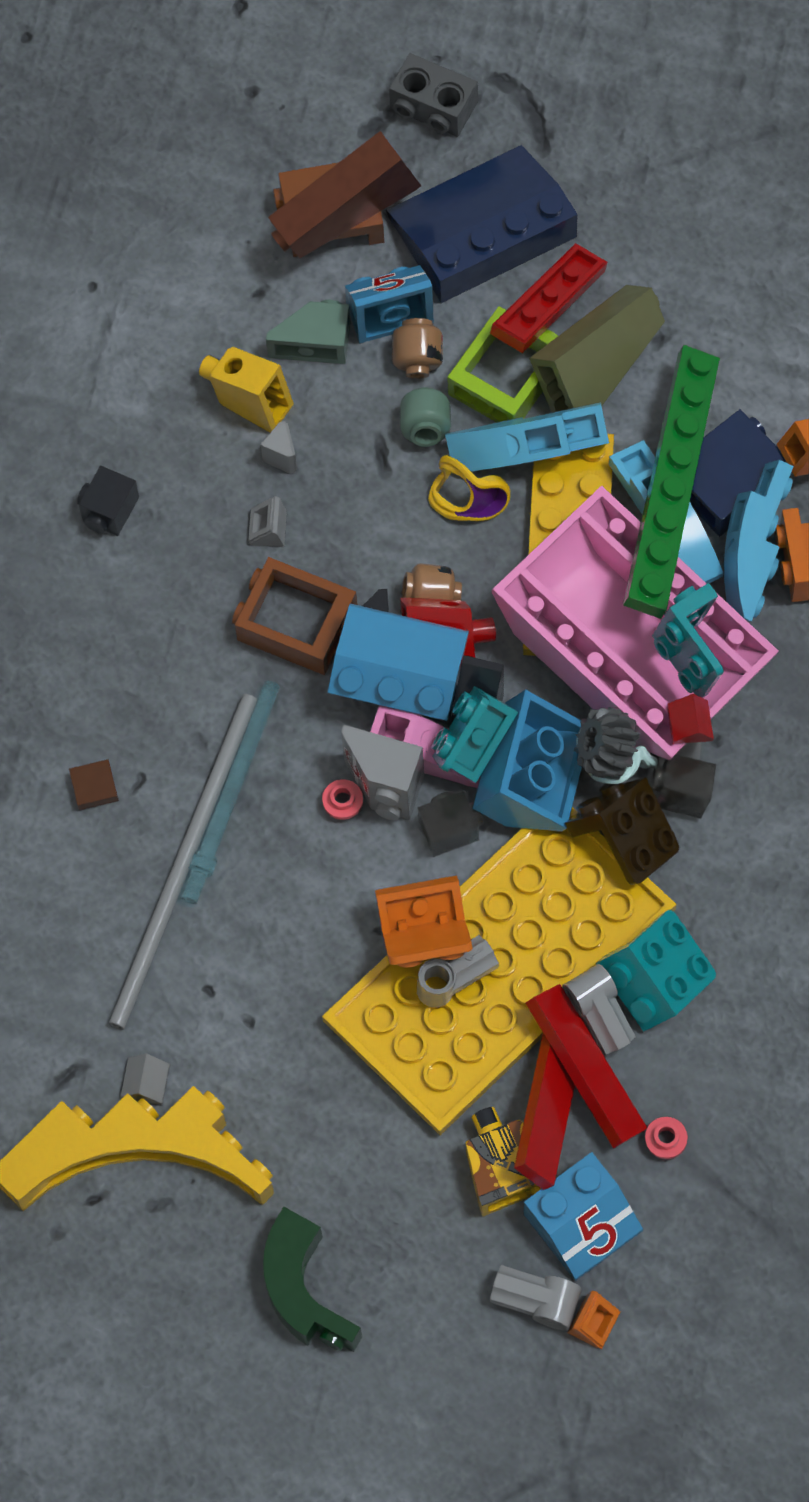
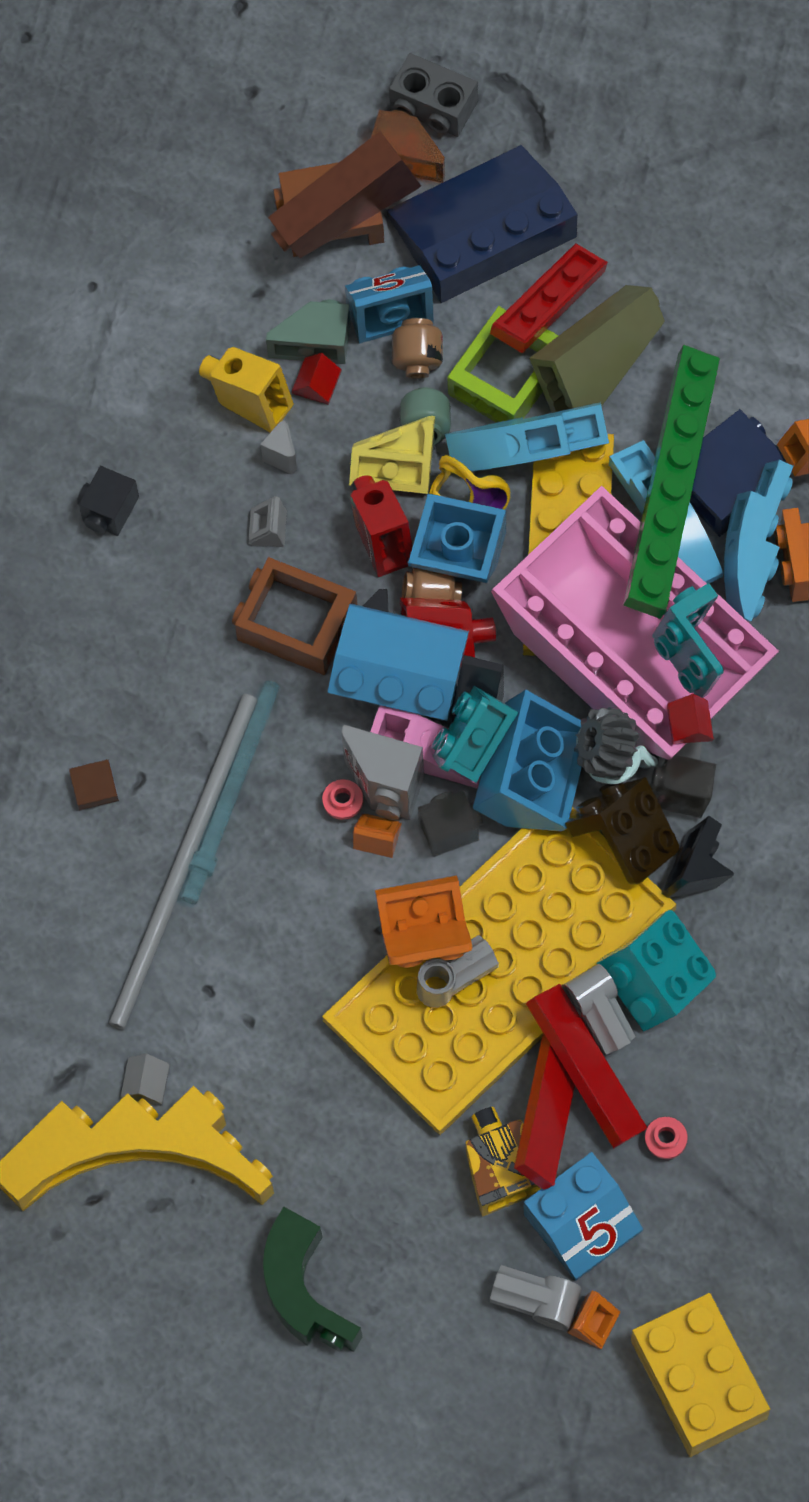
none -> red slope [292,353,342,405]
none -> light yellow wing [349,416,435,494]
none -> red torso [350,475,412,577]
none -> orange slope [353,813,402,858]
none -> clear orange slope [371,109,445,183]
none -> dark azure slope [408,493,506,583]
none -> yellow brick [631,1293,770,1457]
none -> black slope [661,816,734,898]

